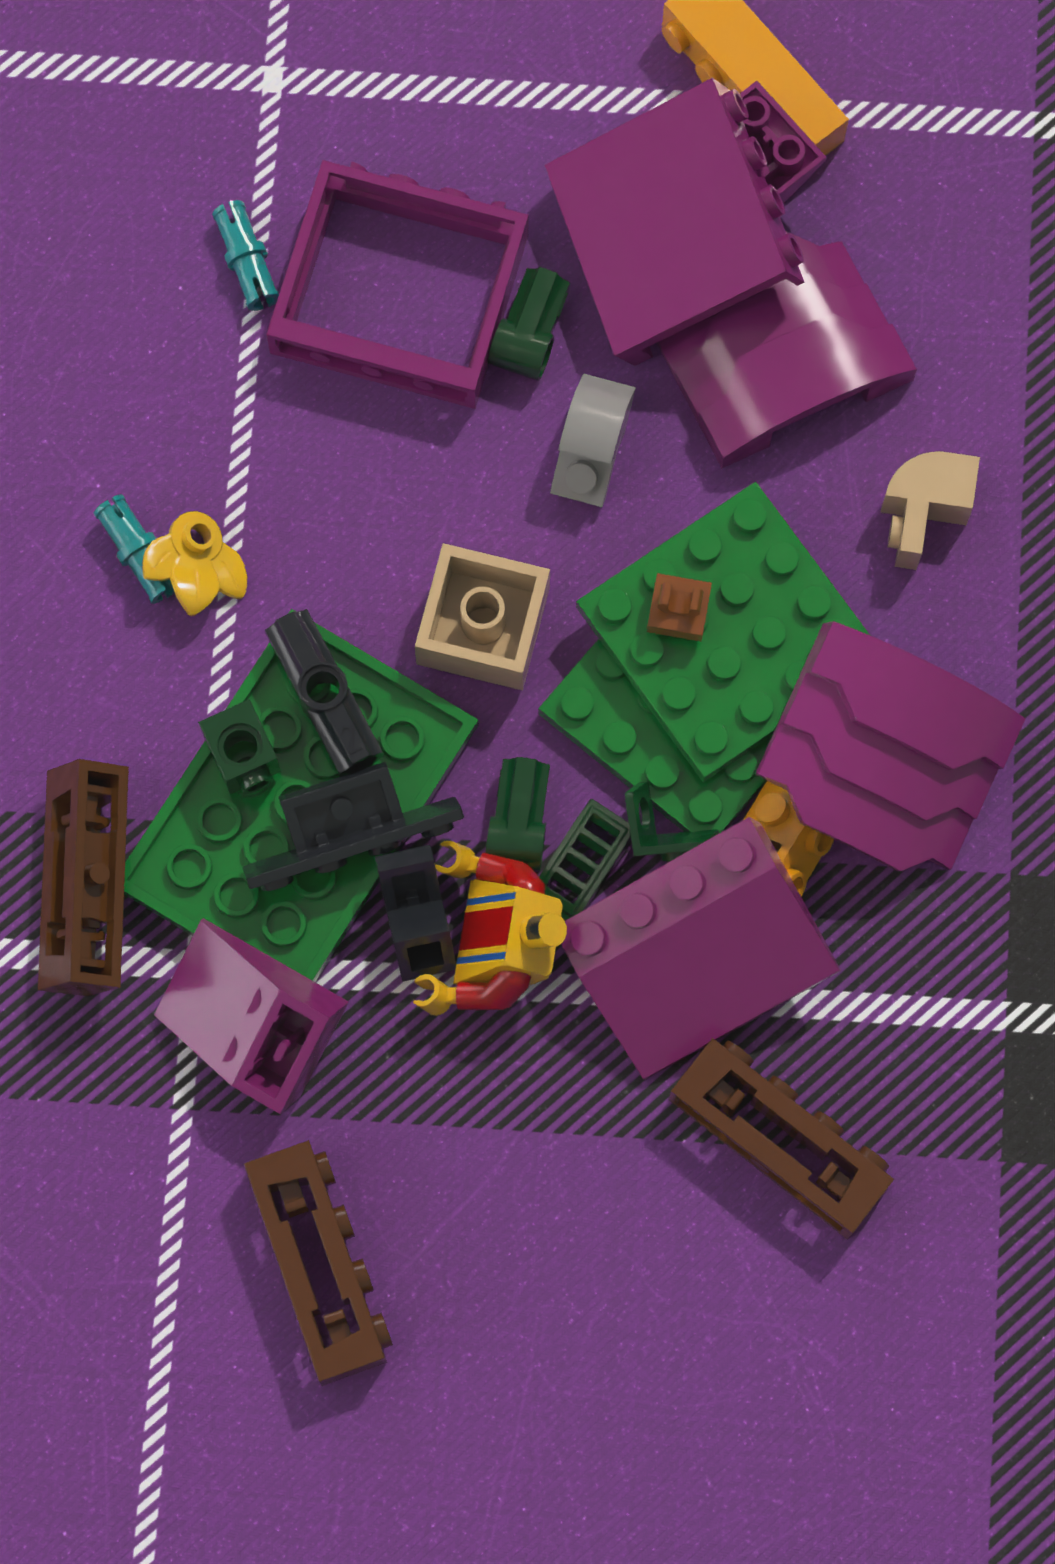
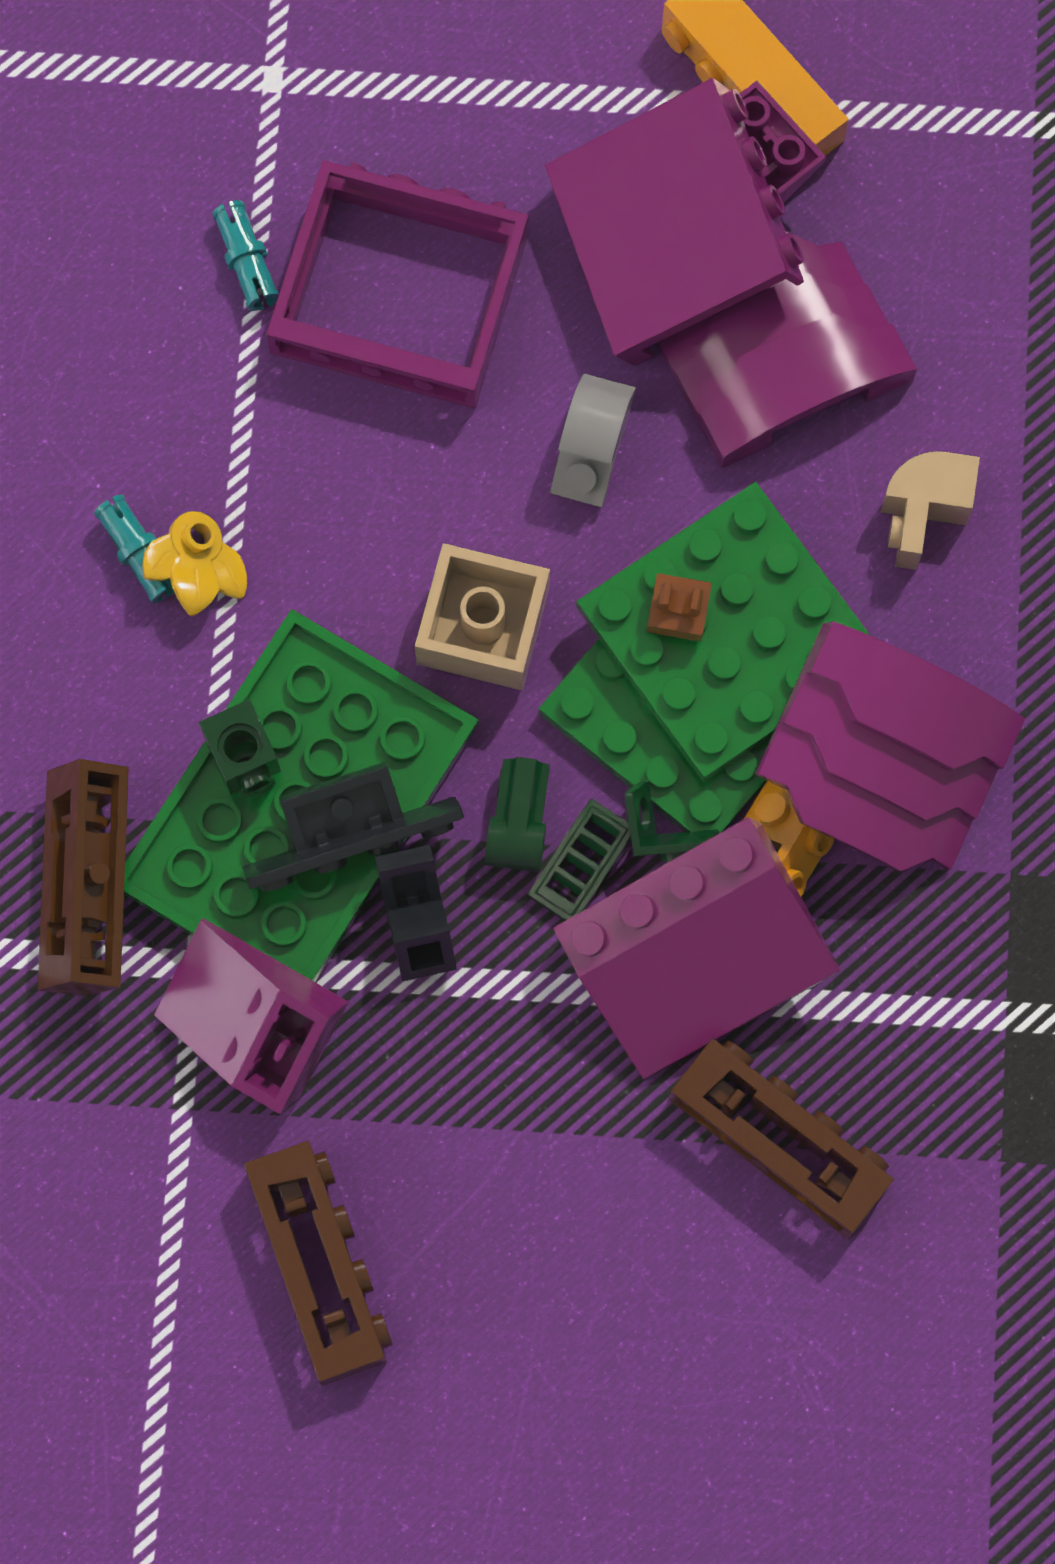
black piece [265,609,384,776] -> none
torso [413,841,567,1016] -> none
dark green piece [488,267,570,381] -> none

